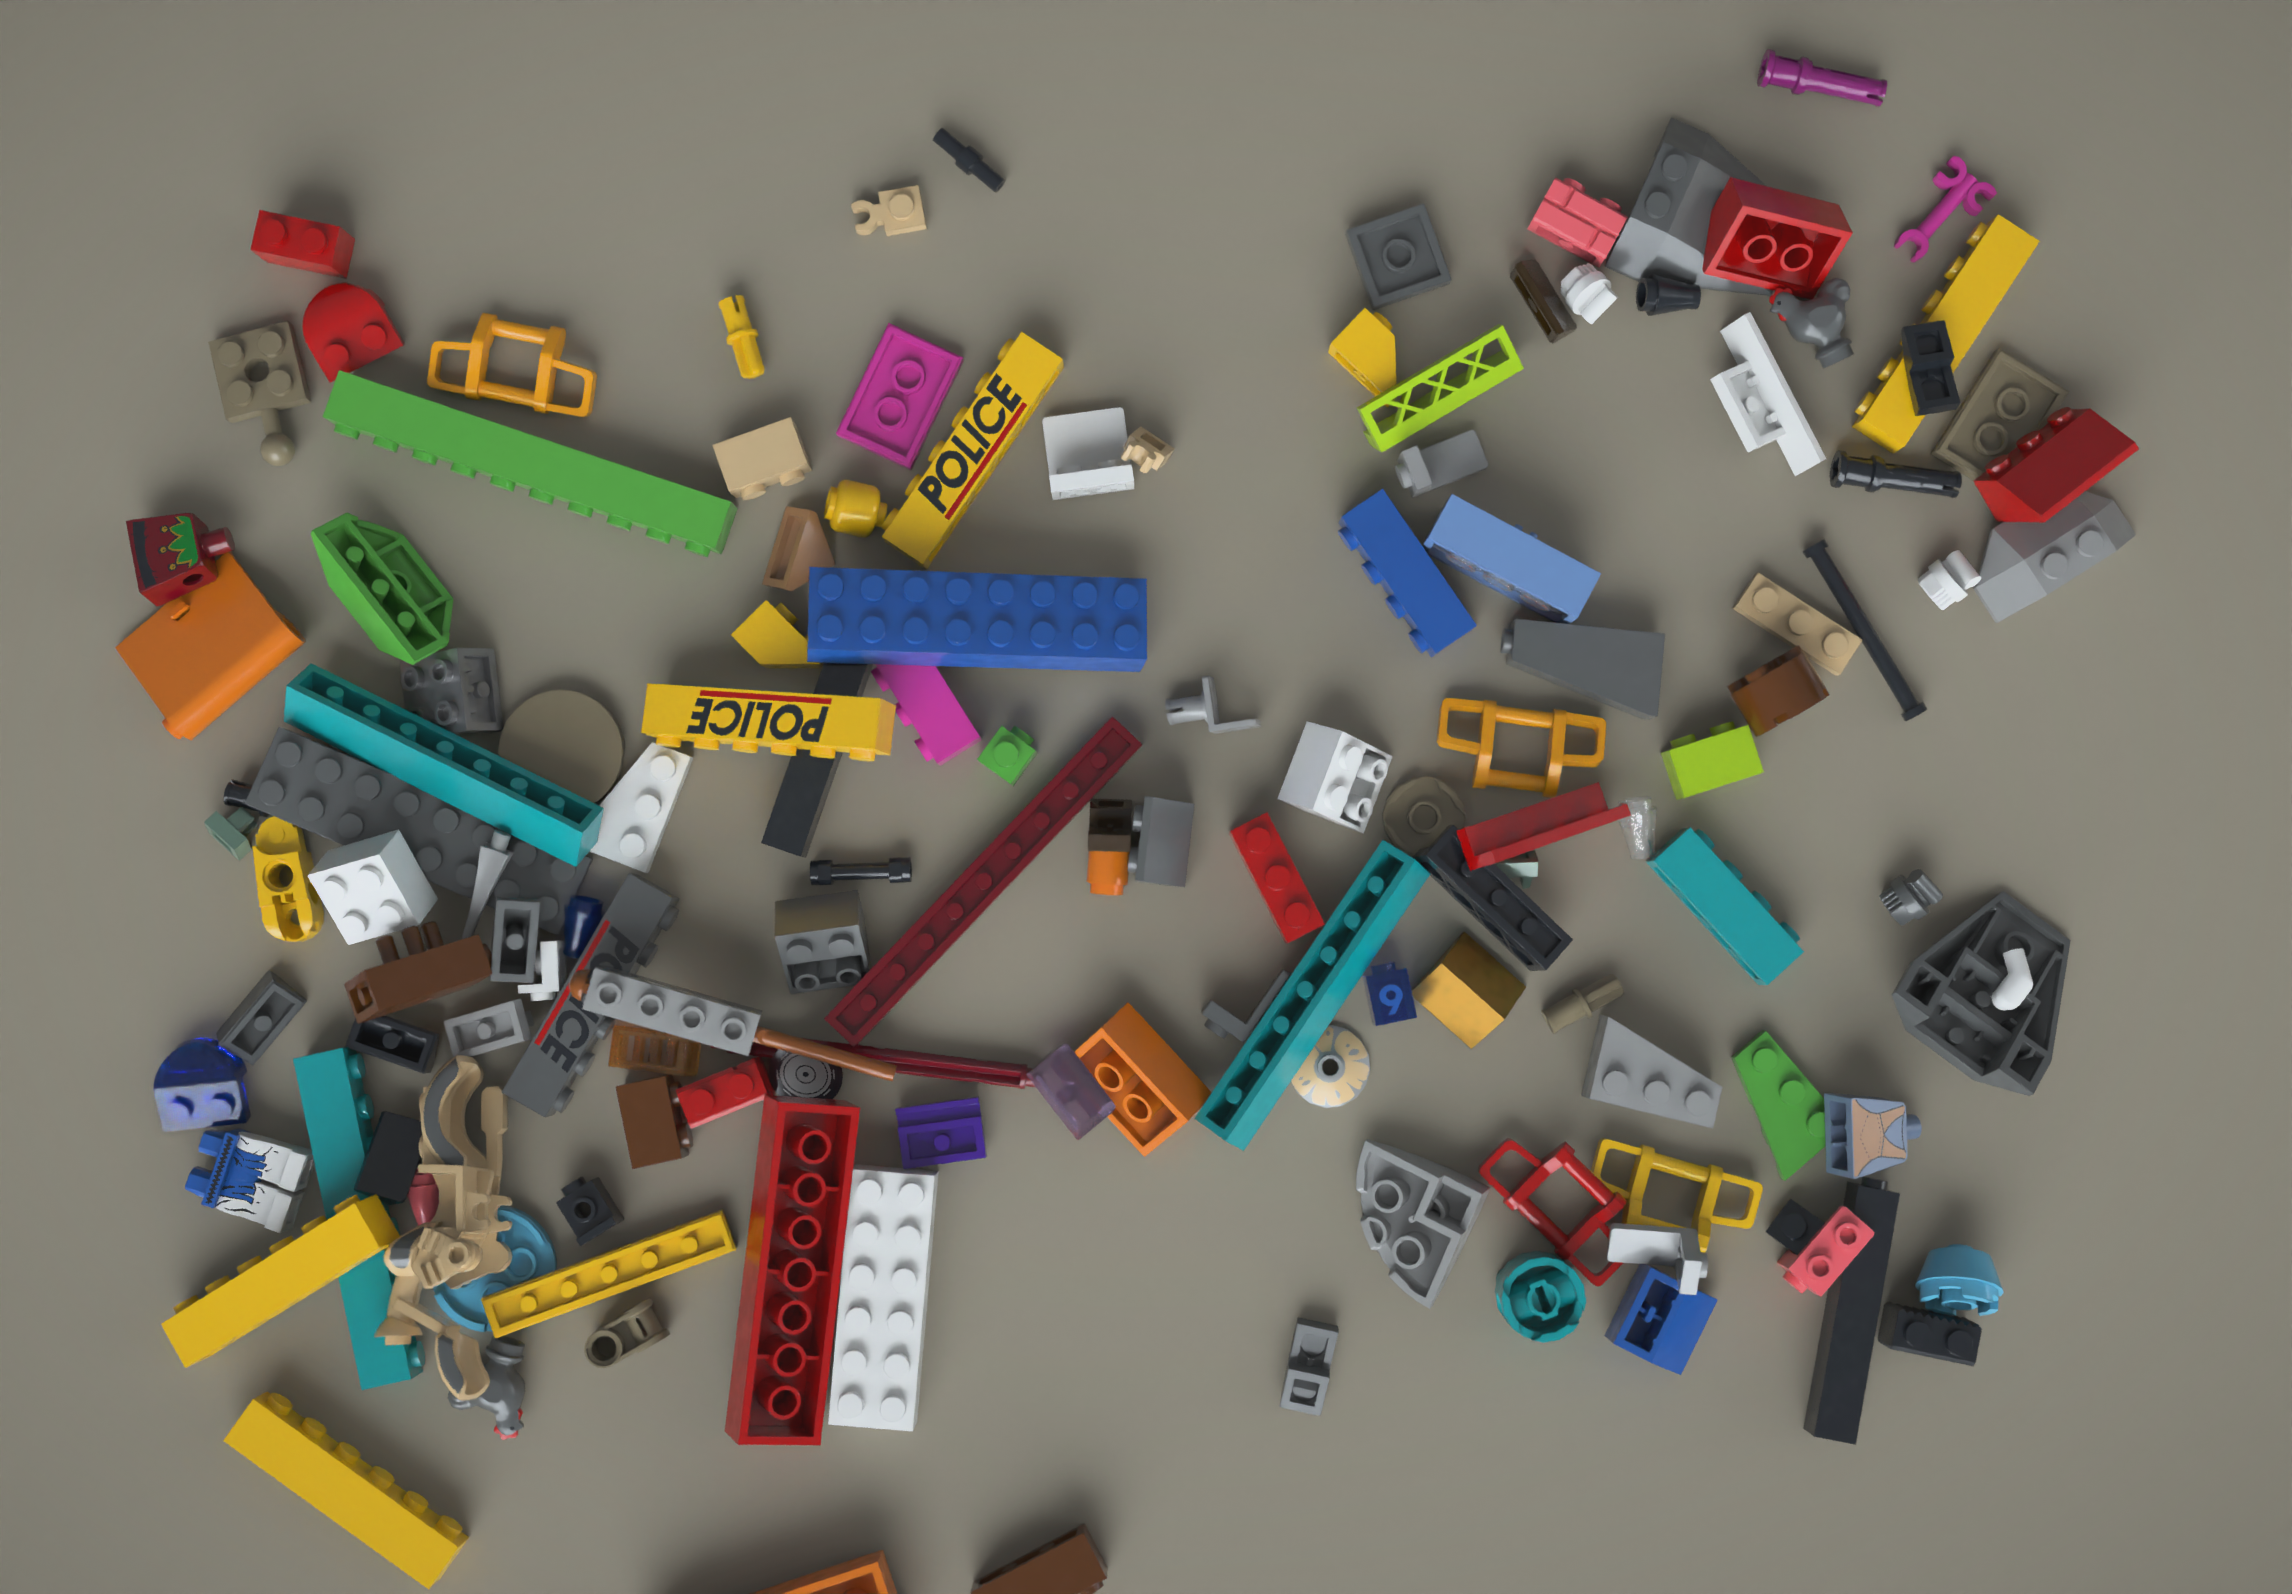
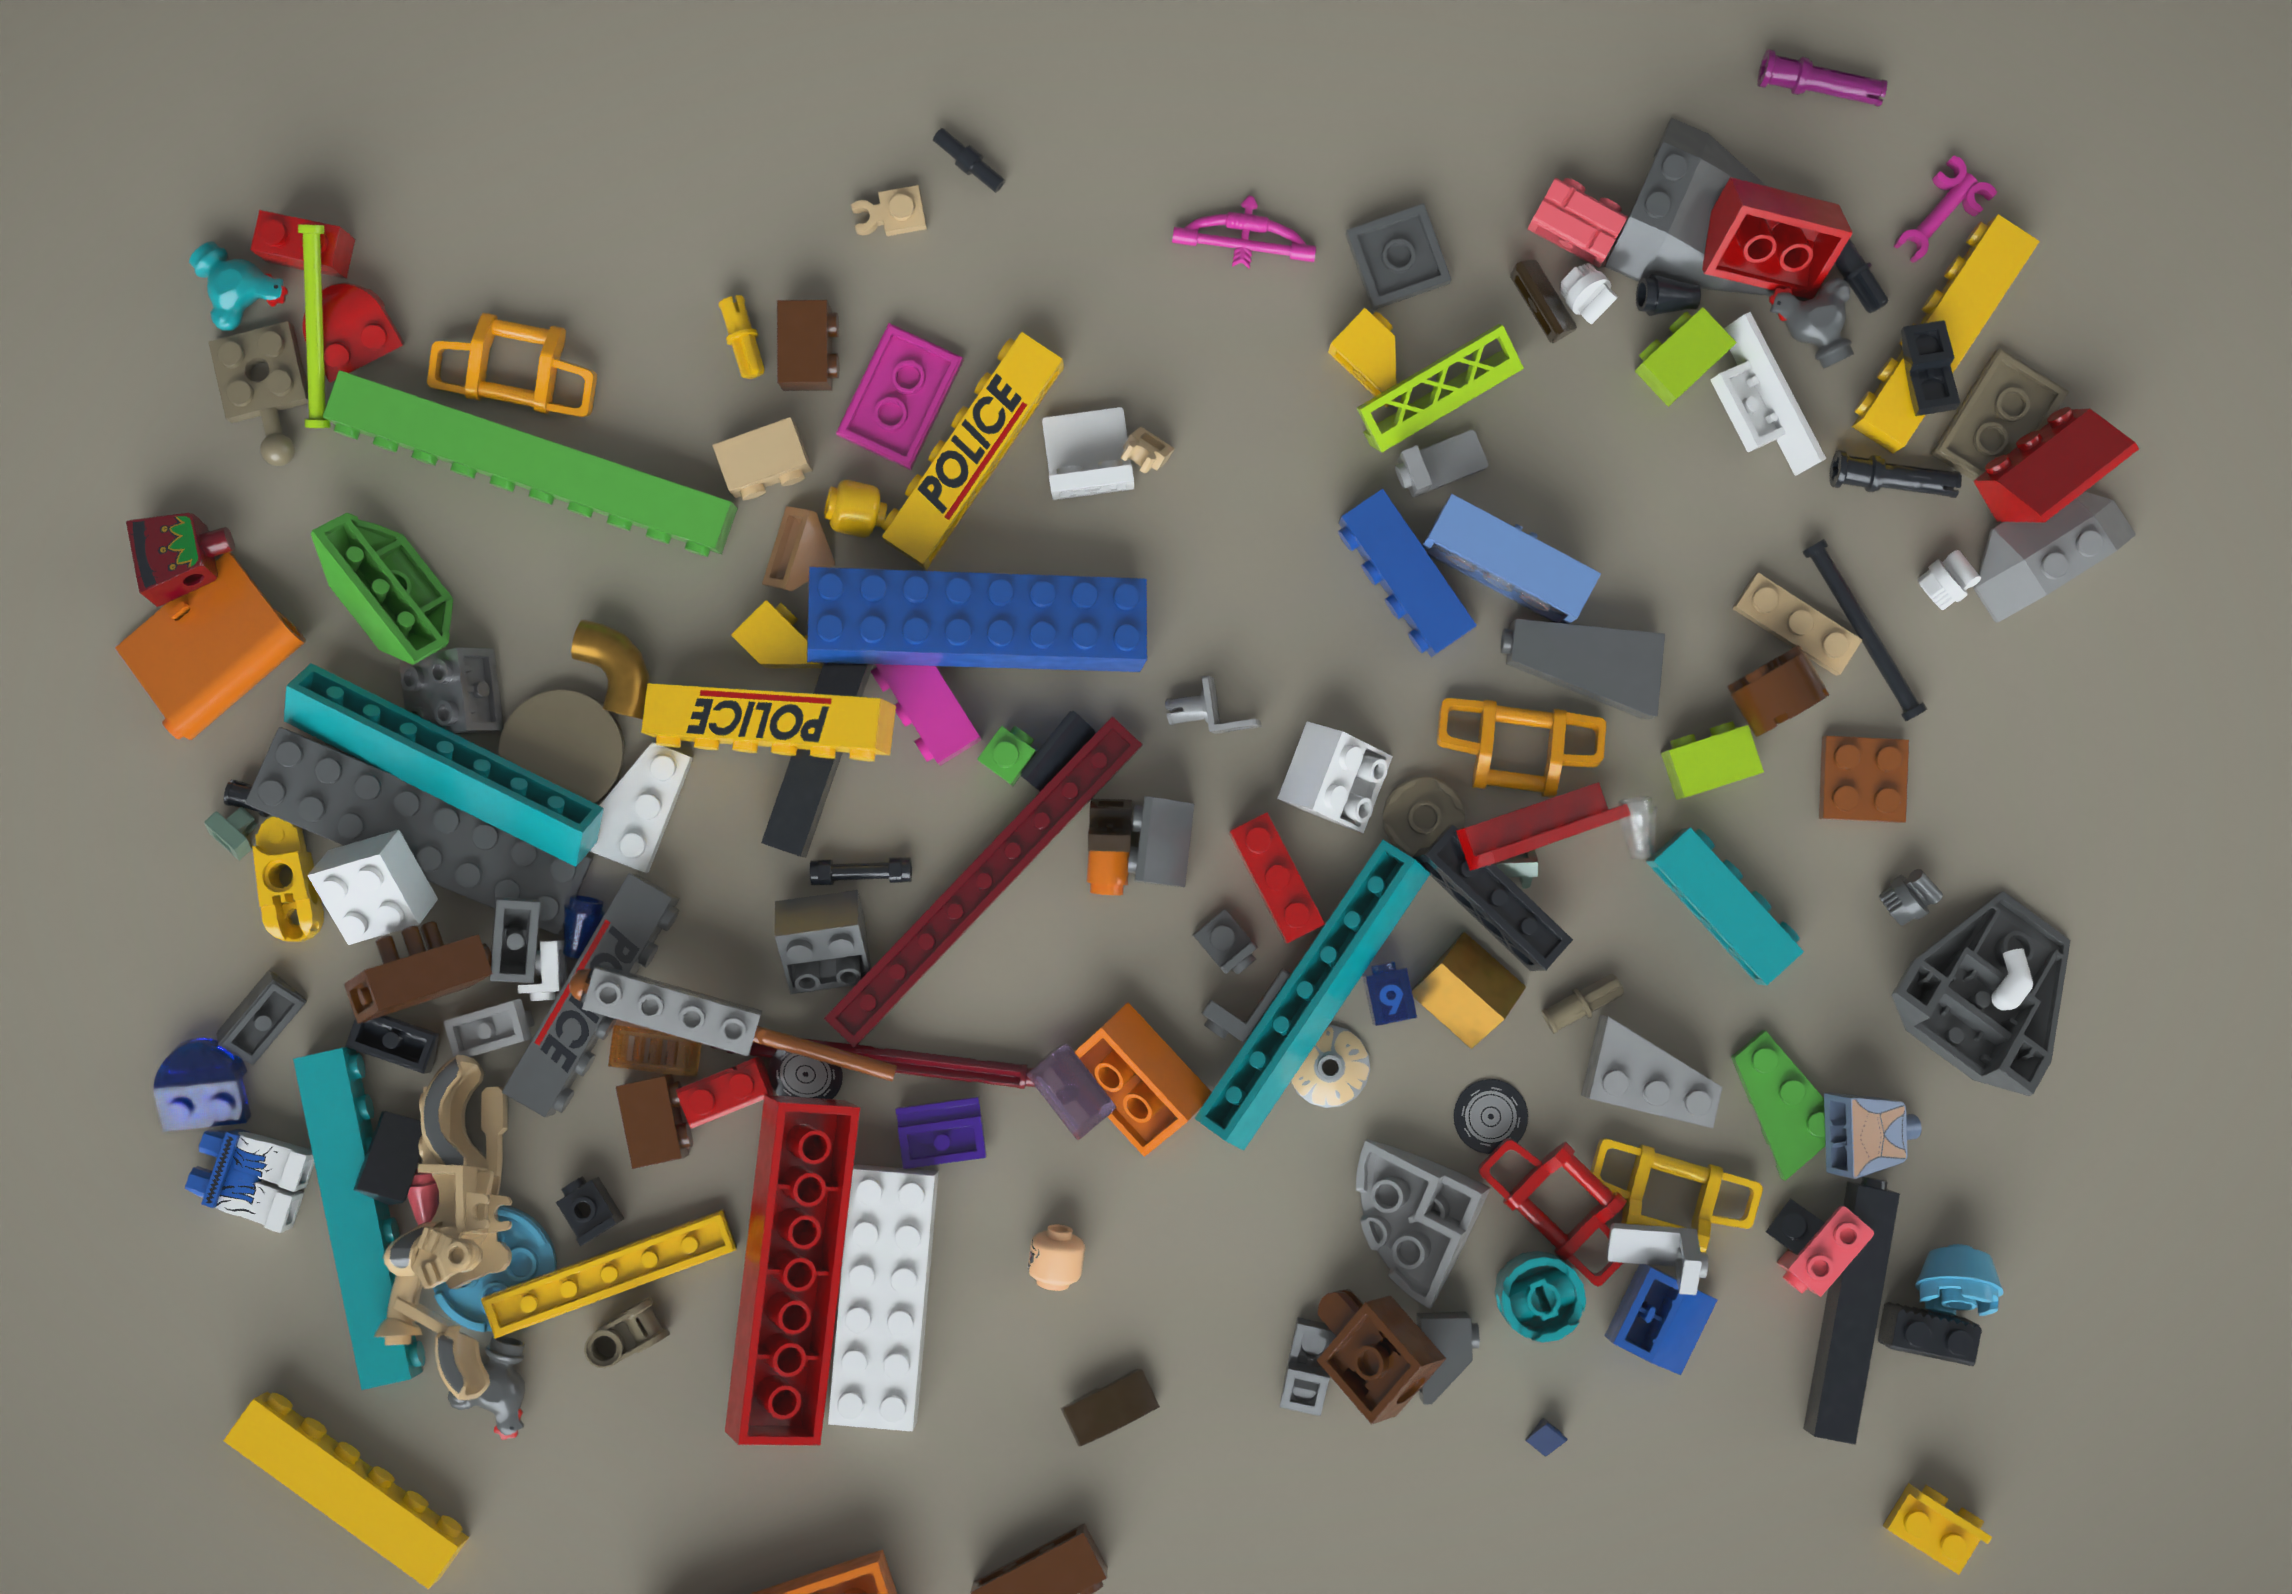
yellow brick [161,1194,400,1368] -> none
light grey piece [462,830,514,939] -> none
none -> teal animal [189,241,288,331]
none -> lime bar [298,224,331,428]
none -> pearl gold cylinder [571,619,649,720]
none -> reddish brown brick [777,300,839,391]
none -> black slope [1021,711,1096,791]
none -> light nougat head [1028,1224,1085,1291]
none -> dark brown slope [1061,1369,1160,1447]
none -> dark pink piece [1172,195,1316,269]
none -> dark grey bracket [1193,909,1258,975]
none -> reddish brown brick [1317,1289,1447,1425]
none -> dark grey slope [1416,1312,1480,1405]
none -> sticker [1454,1079,1528,1154]
none -> dark blue piece [1525,1418,1568,1457]
none -> lime brick [1635,307,1737,407]
none -> dark orange plate [1819,736,1909,823]
none -> black axle [1835,238,1888,313]
none -> yellow bracket [1883,1483,1992,1575]

